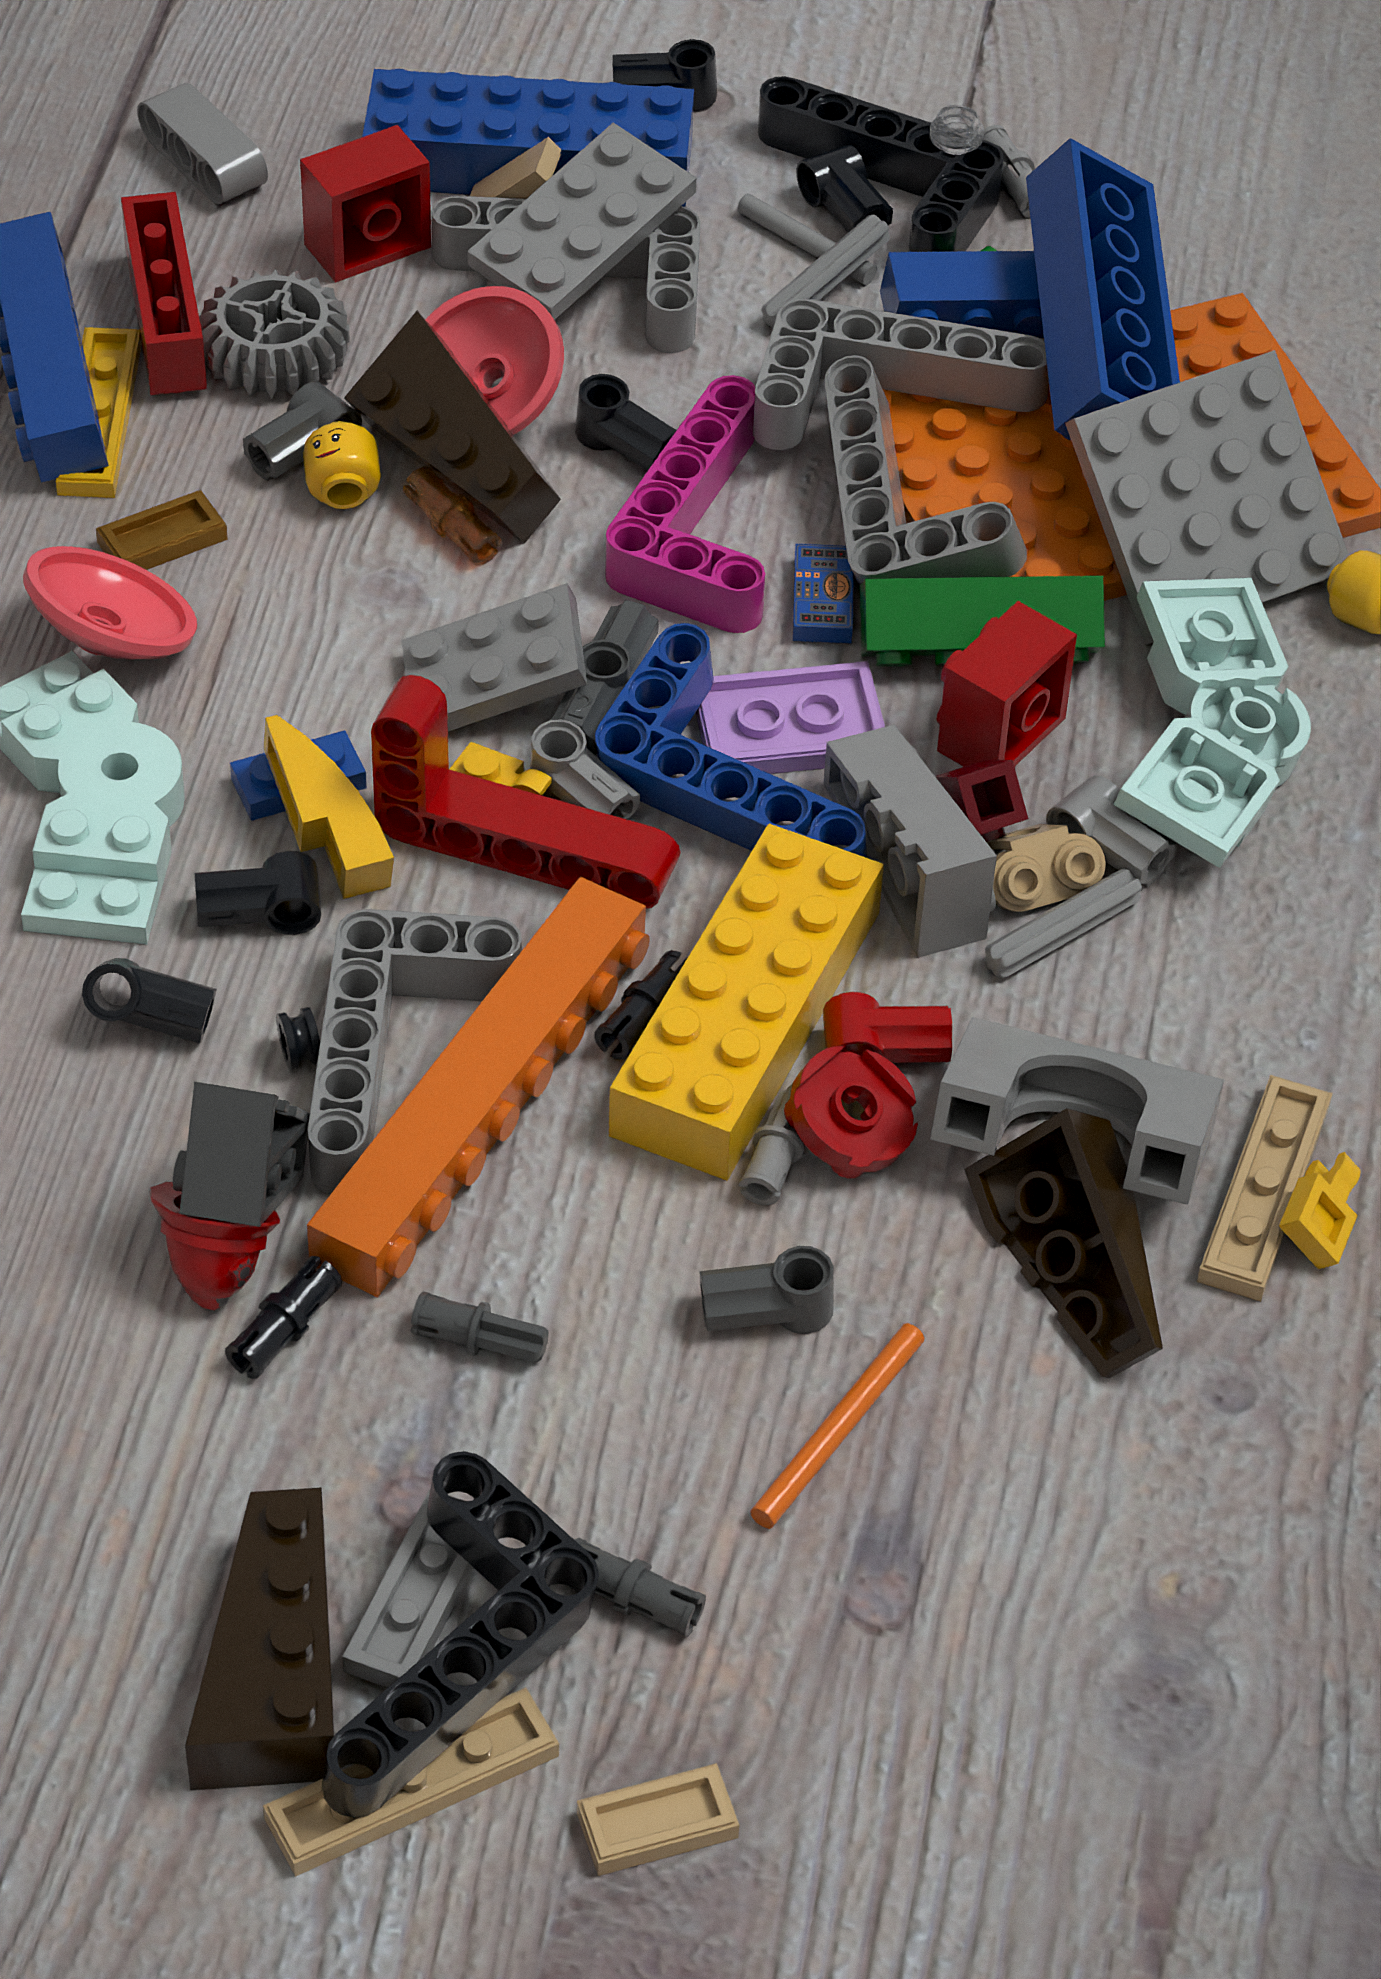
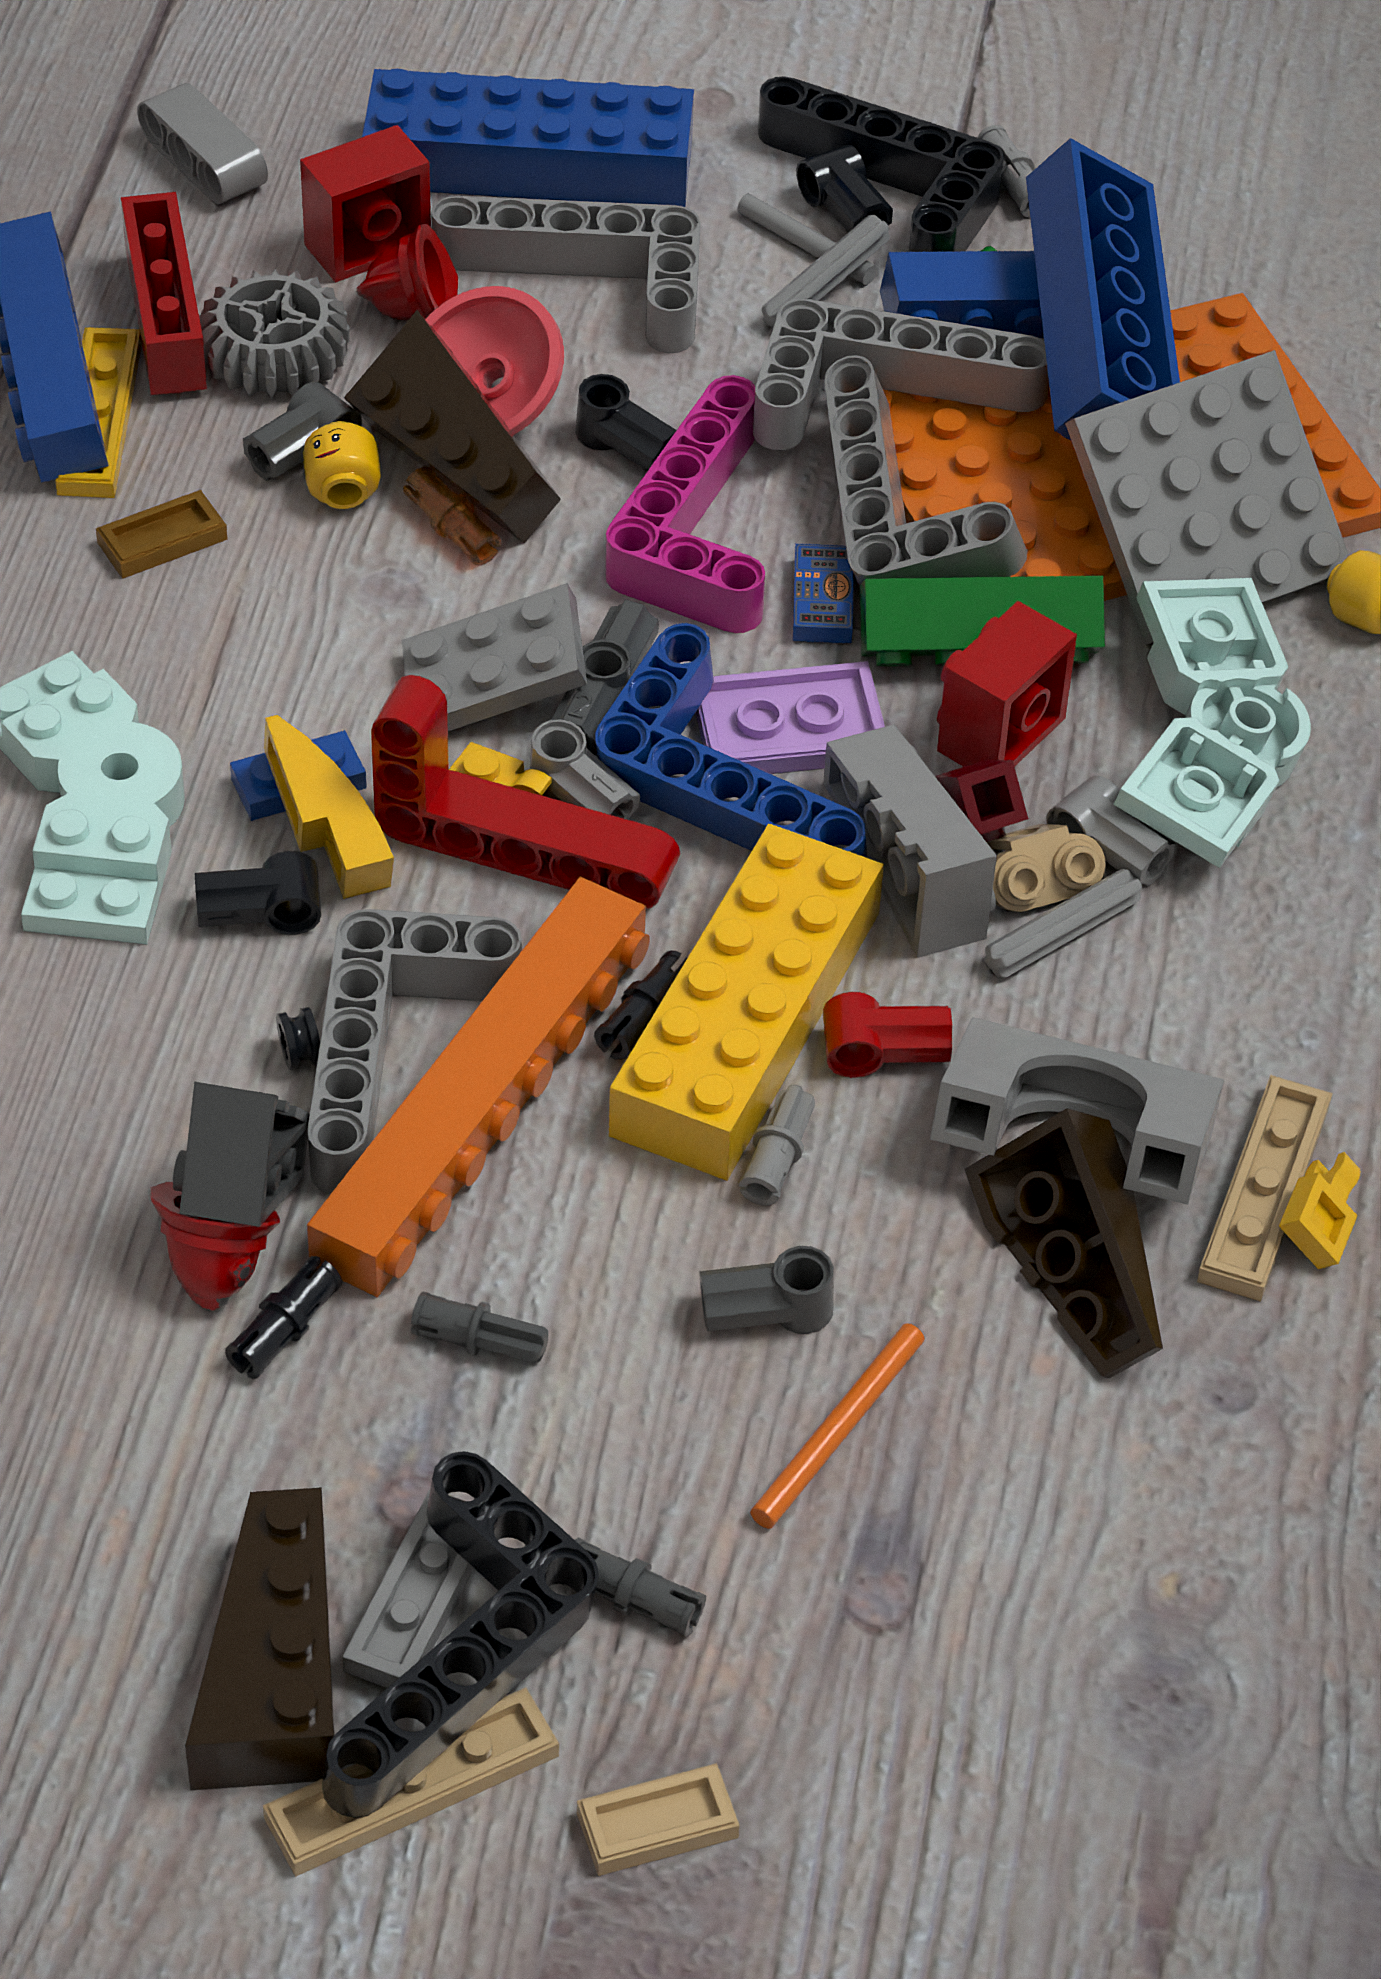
coral dish [23,546,197,659] -> none
black piece [82,958,217,1043] -> none
light grey plate [467,122,697,320] -> none
tan tile [470,137,561,199] -> none
black piece [612,39,717,111] -> none
red plate [784,1046,918,1179] -> none
clear plate [930,105,984,155] -> none
none -> red piece [356,223,459,320]

